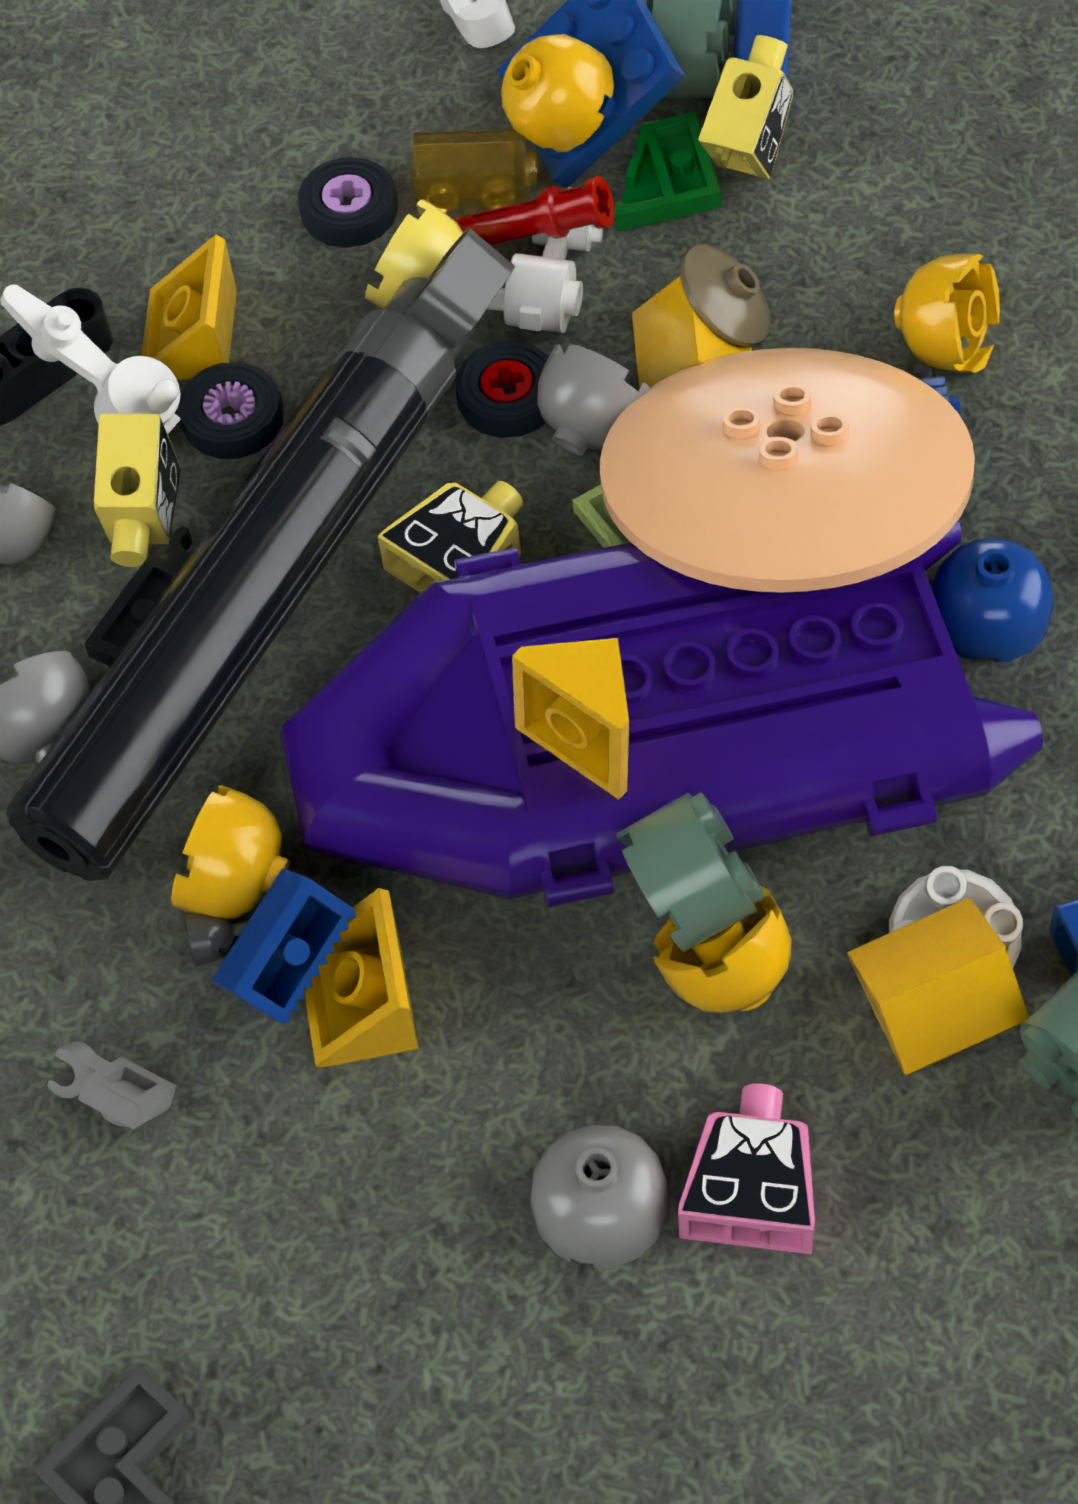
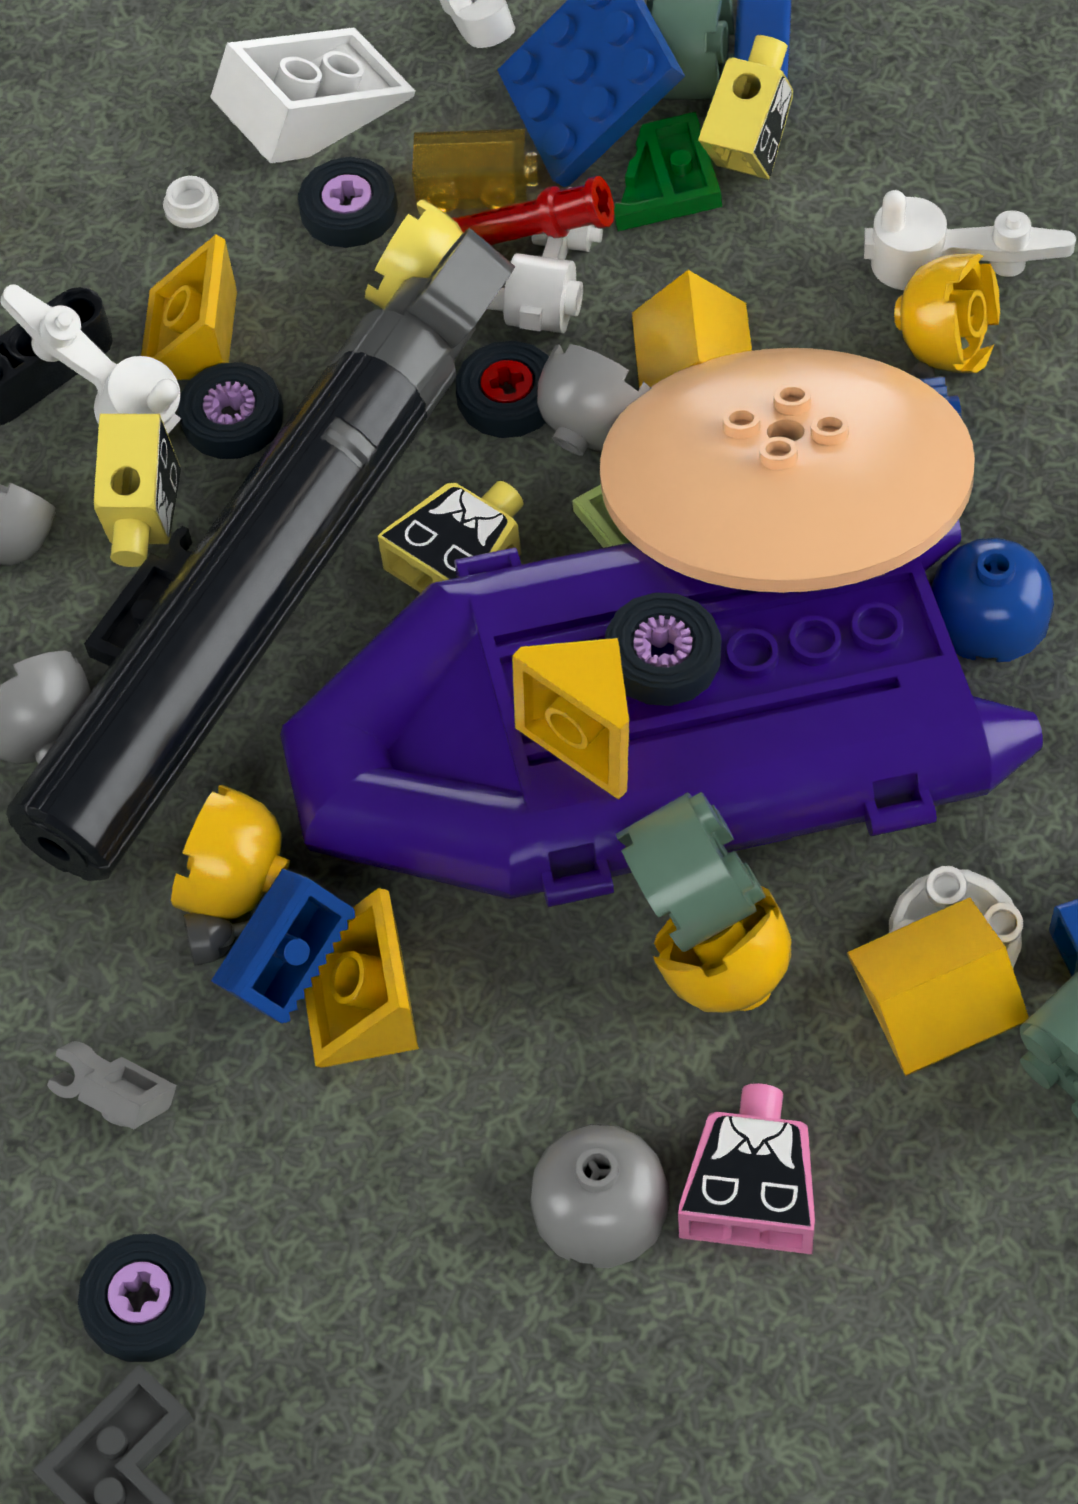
yellow cylinder [501,34,614,152] -> none
dark tan dish [680,244,770,347] -> none
none -> black bush [78,1234,206,1362]
none -> white plate [163,176,219,228]
none -> white slope [210,27,416,163]
none -> black bush [605,592,722,706]
none -> white piece [864,190,1076,290]

